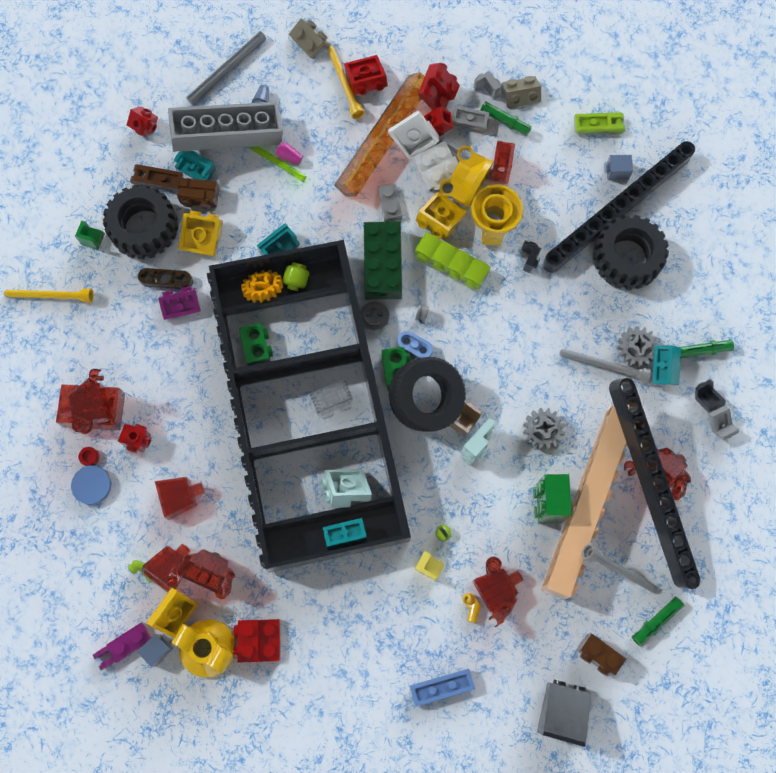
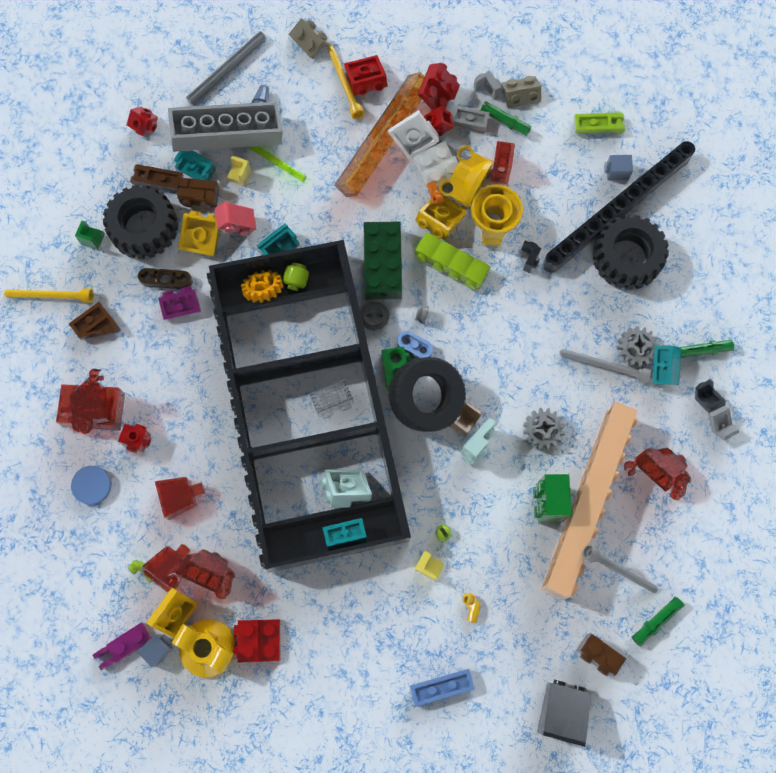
red tile [78,447,100,466] -> none
green brick [239,323,273,366] -> none
dark pink cone [275,142,303,165] -> none
light grey plate [377,183,402,222] -> none
clear red torso [472,556,524,627] -> none
black beam [609,378,700,590] -> none
none -> reddish brown wing [68,302,121,340]
none -> coral brick [214,202,256,236]
none -> light yellow panel [227,156,251,186]
none -> orange arm [426,181,444,205]

